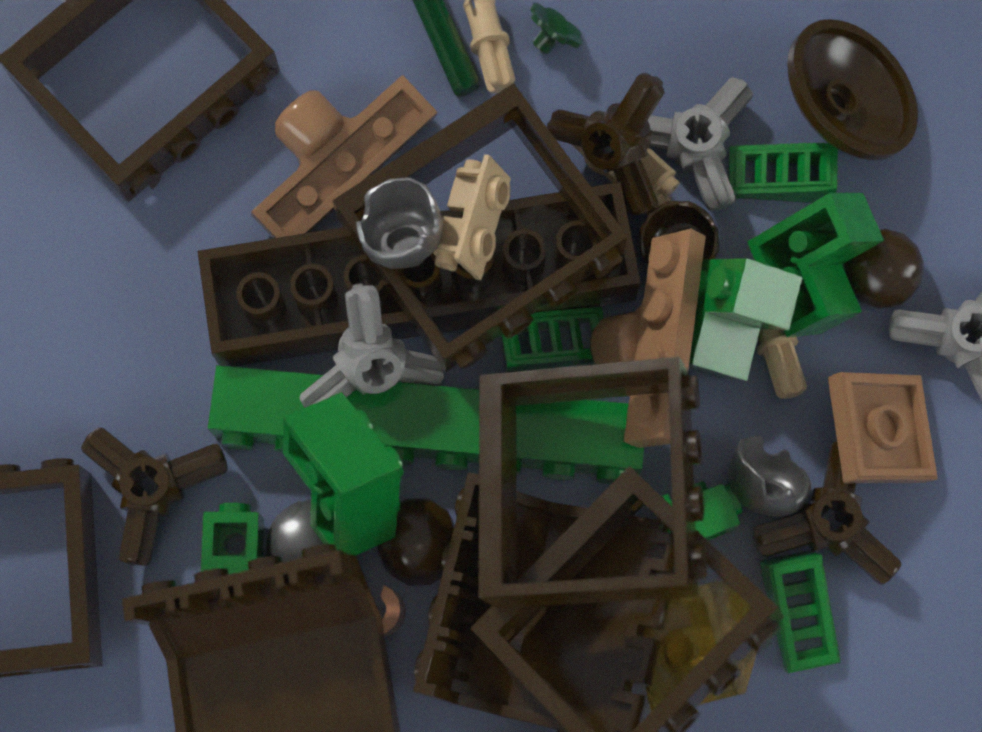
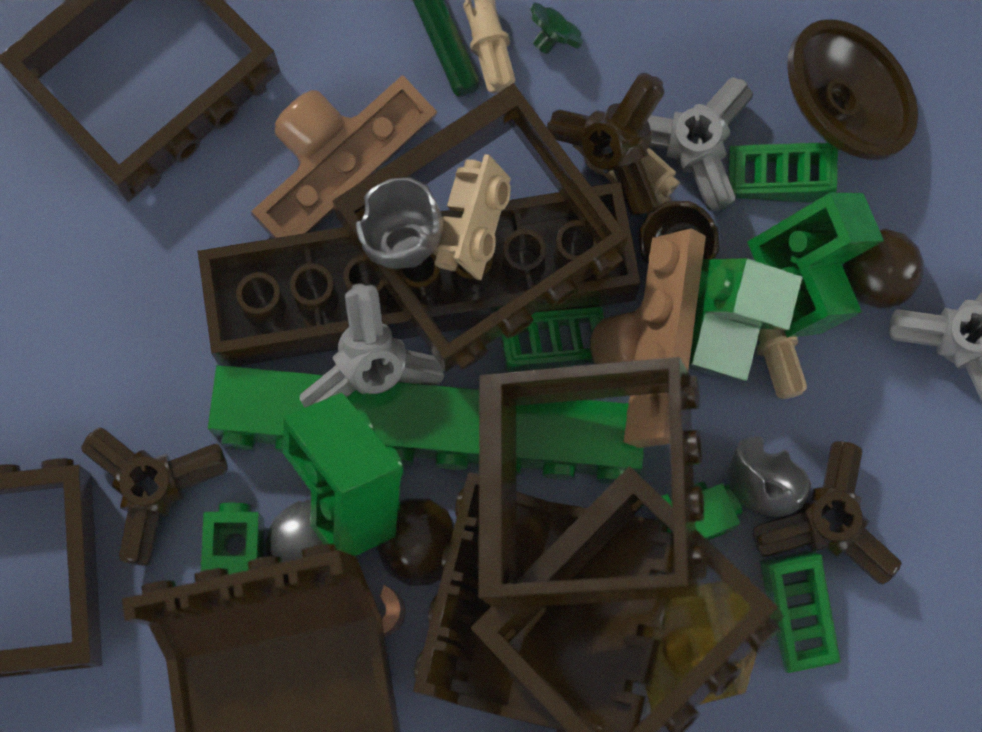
medium nougat tile [828,372,938,483] -> none

